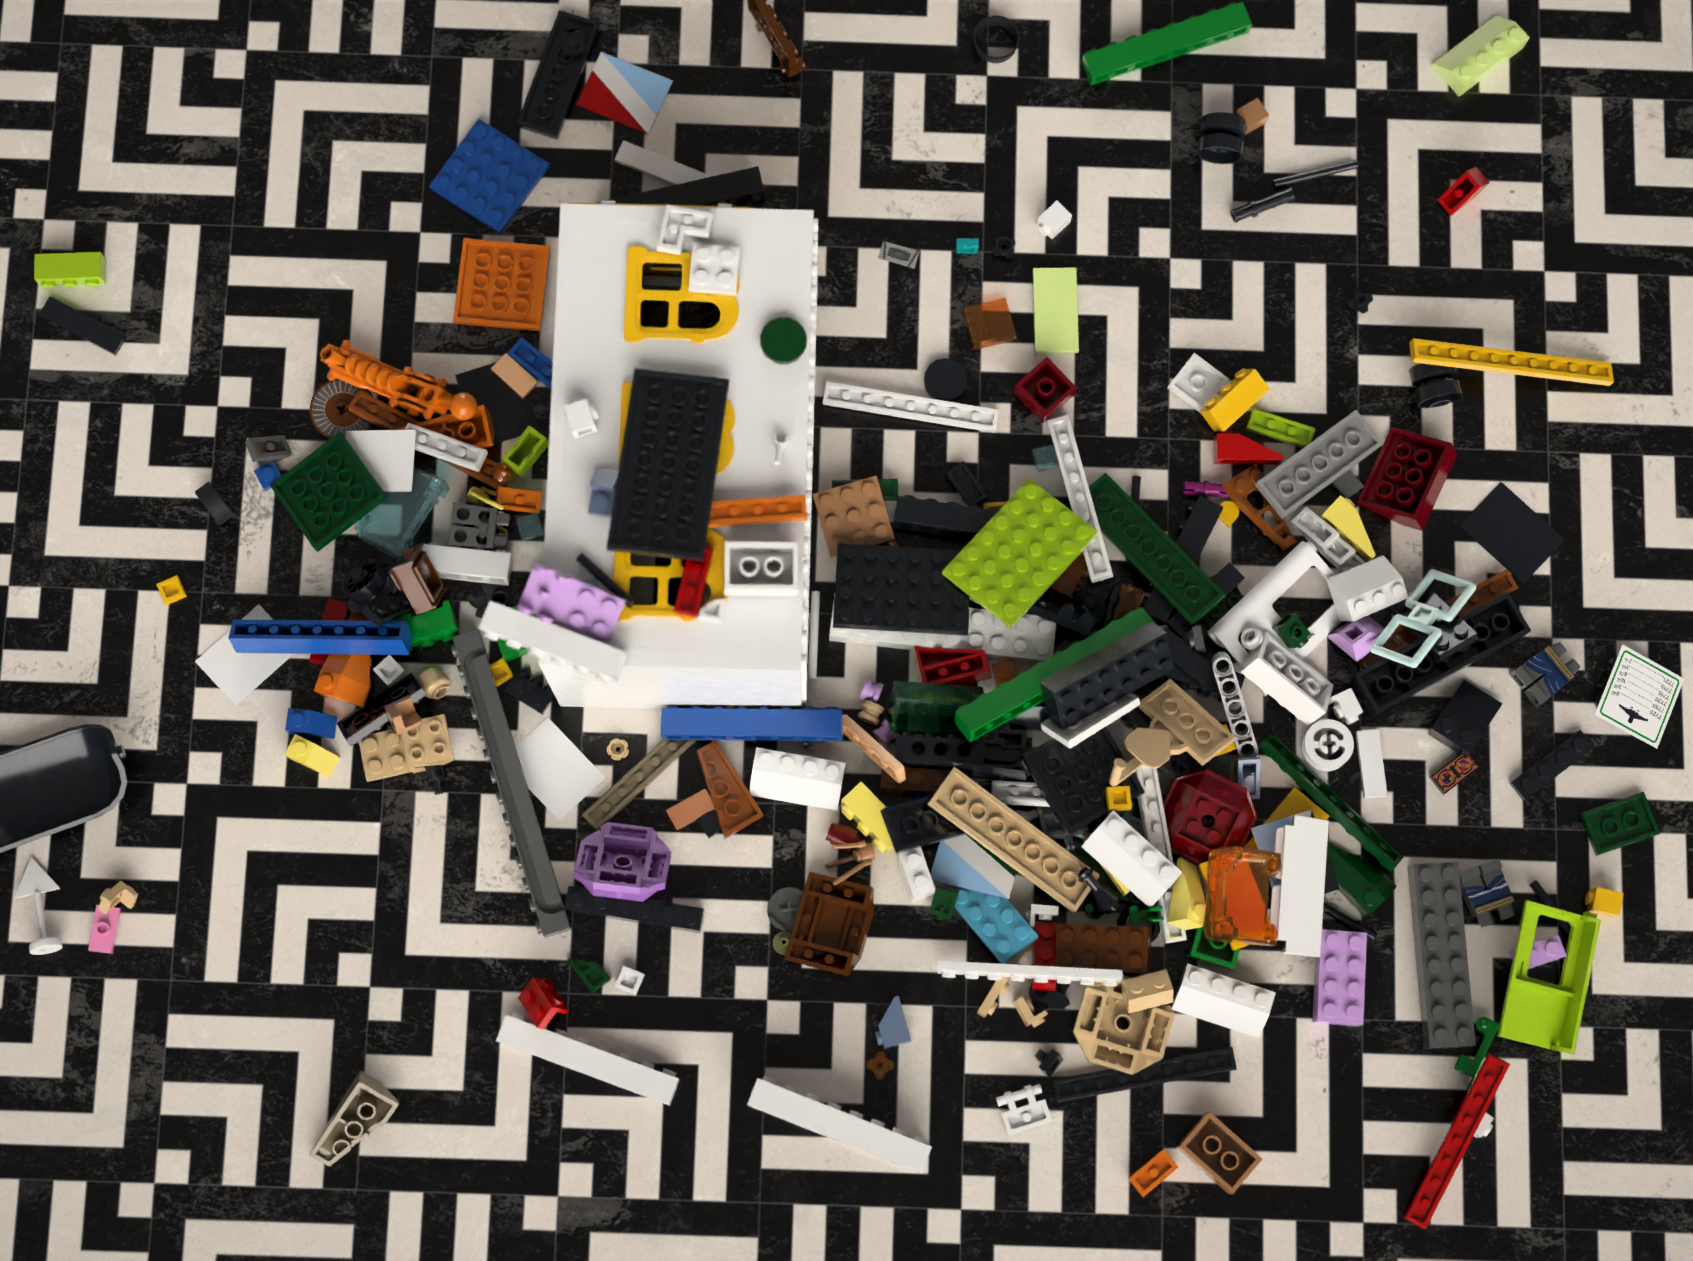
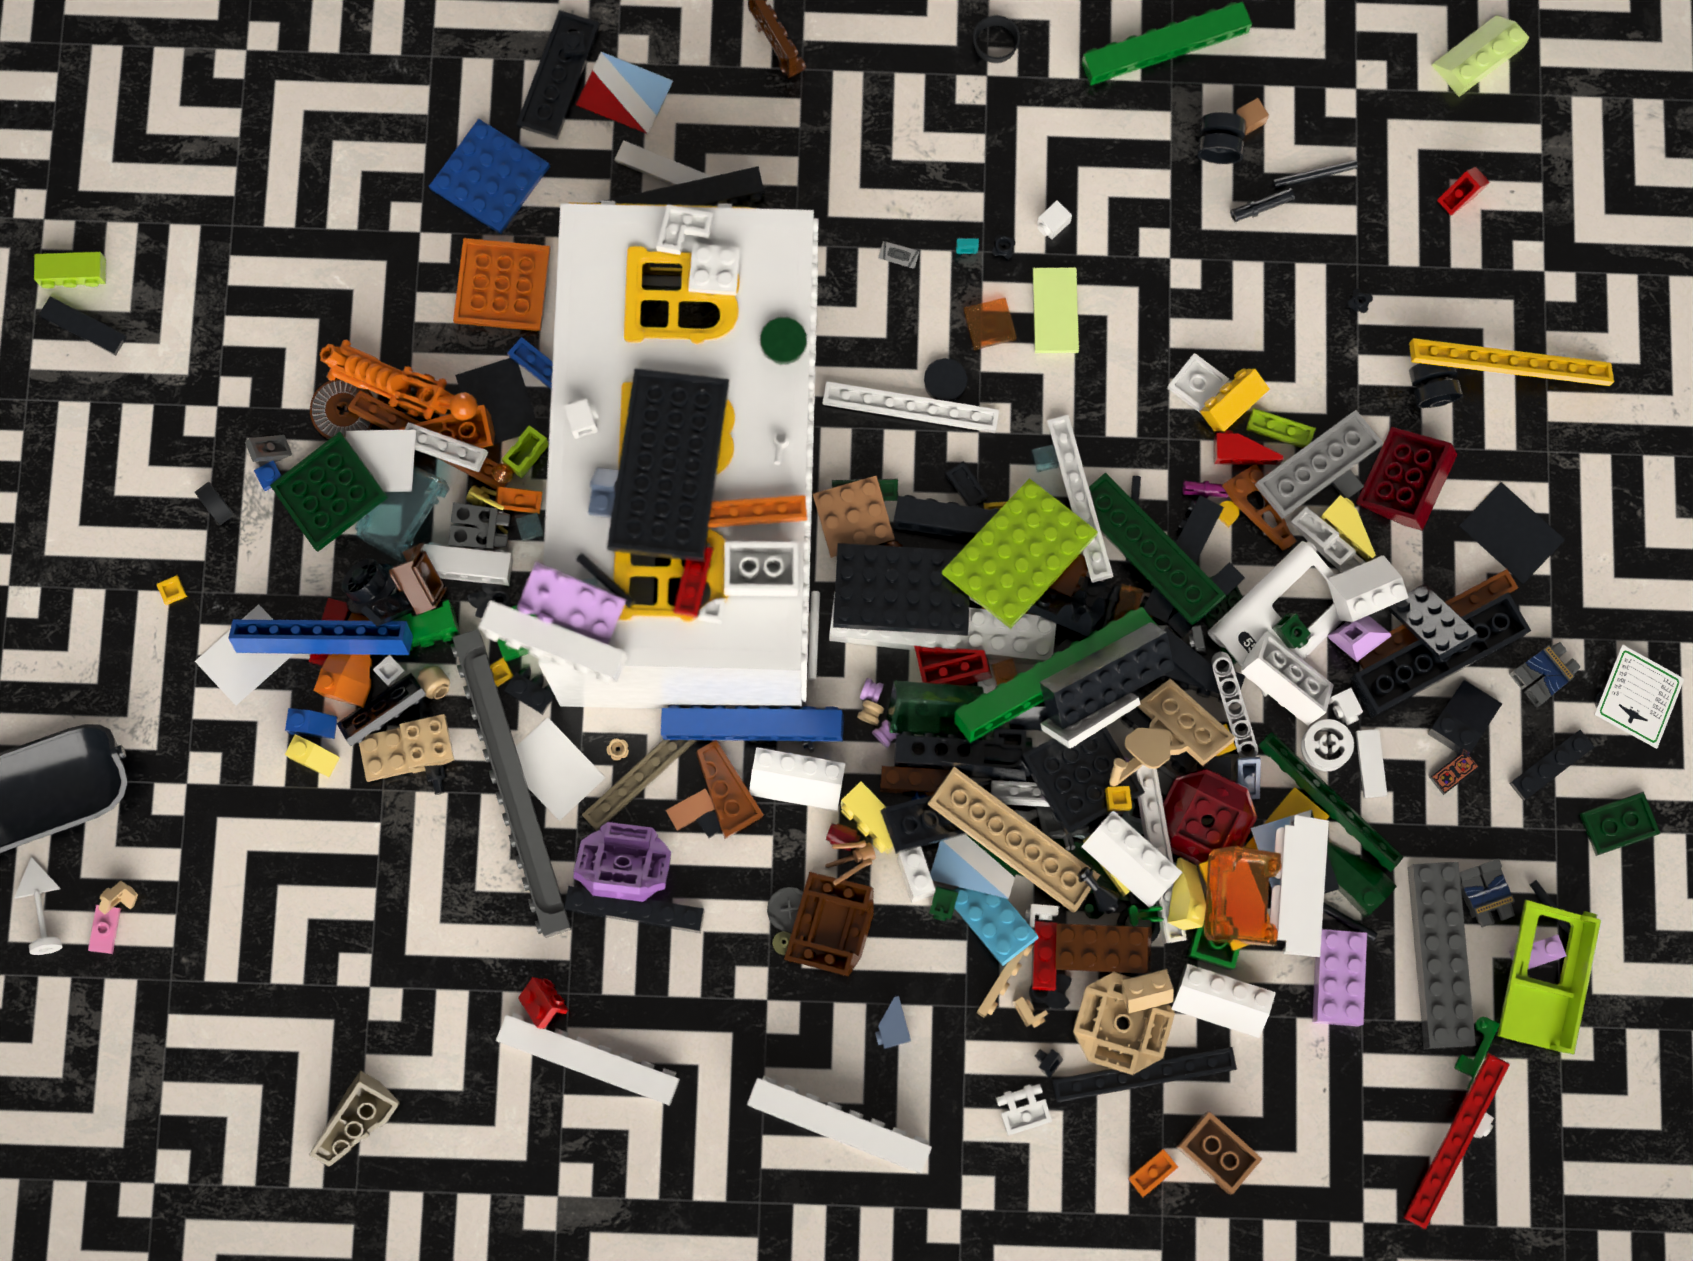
medium nougat panel [384,696,422,735] -> none
light nougat tile [491,353,538,399] -> none
dark green tile [567,959,611,994] -> none
white plate [614,965,645,996] -> none
light nougat tile [843,714,906,783] -> none
clear orange plate [866,1051,894,1079] -> none
white plate [937,961,1123,986] -> none
dark red brick [1013,357,1077,423] -> none
white plate [1241,628,1263,650] -> none
light aqua bar [1370,569,1477,668] -> none
yellow brick [1585,887,1624,918] -> none

